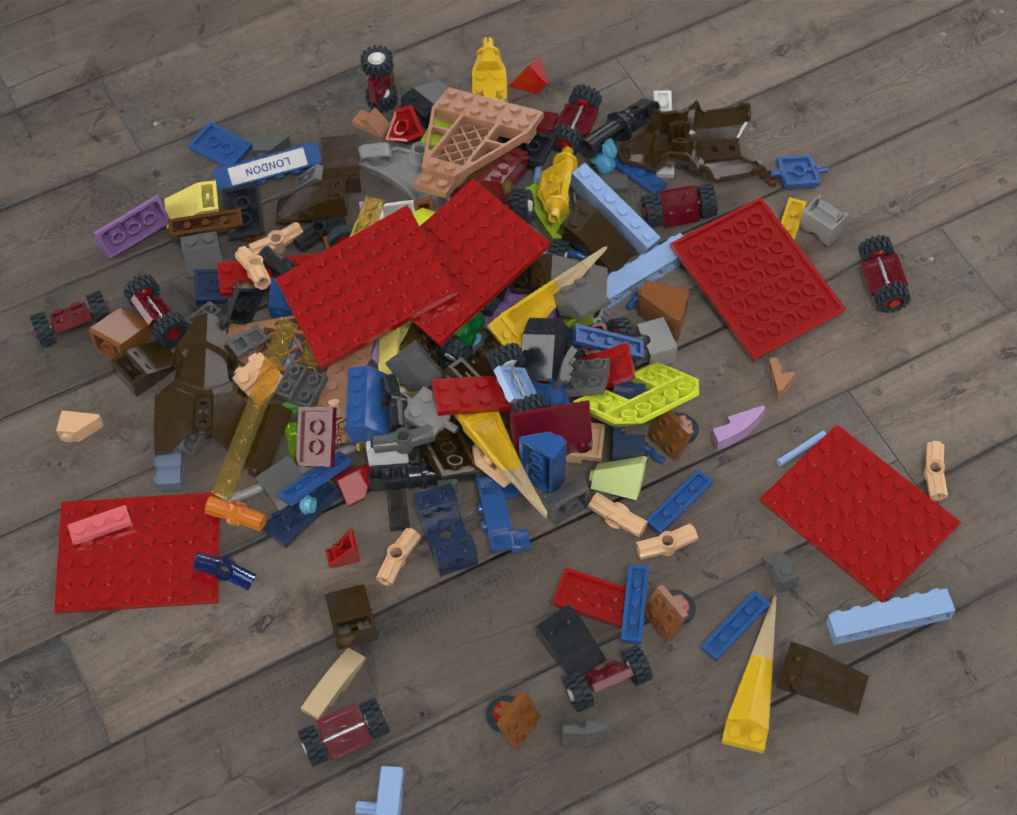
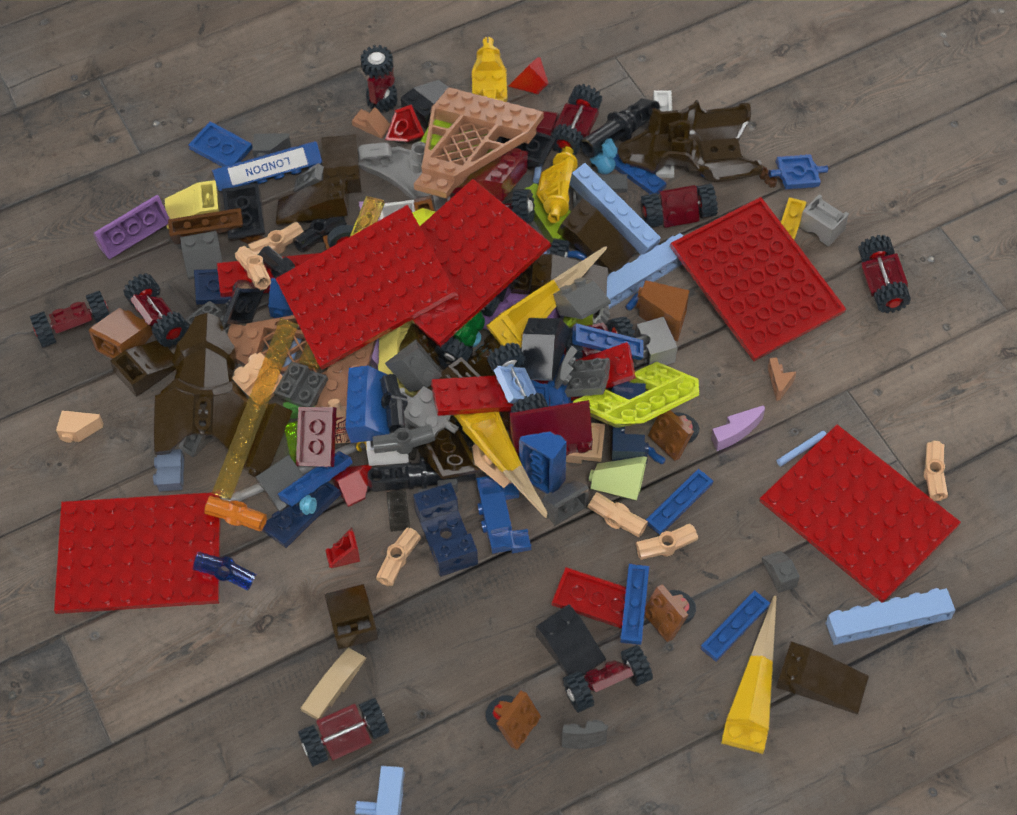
coral plate [67,505,132,545] -> none
dark grey slope [226,324,268,358] -> none

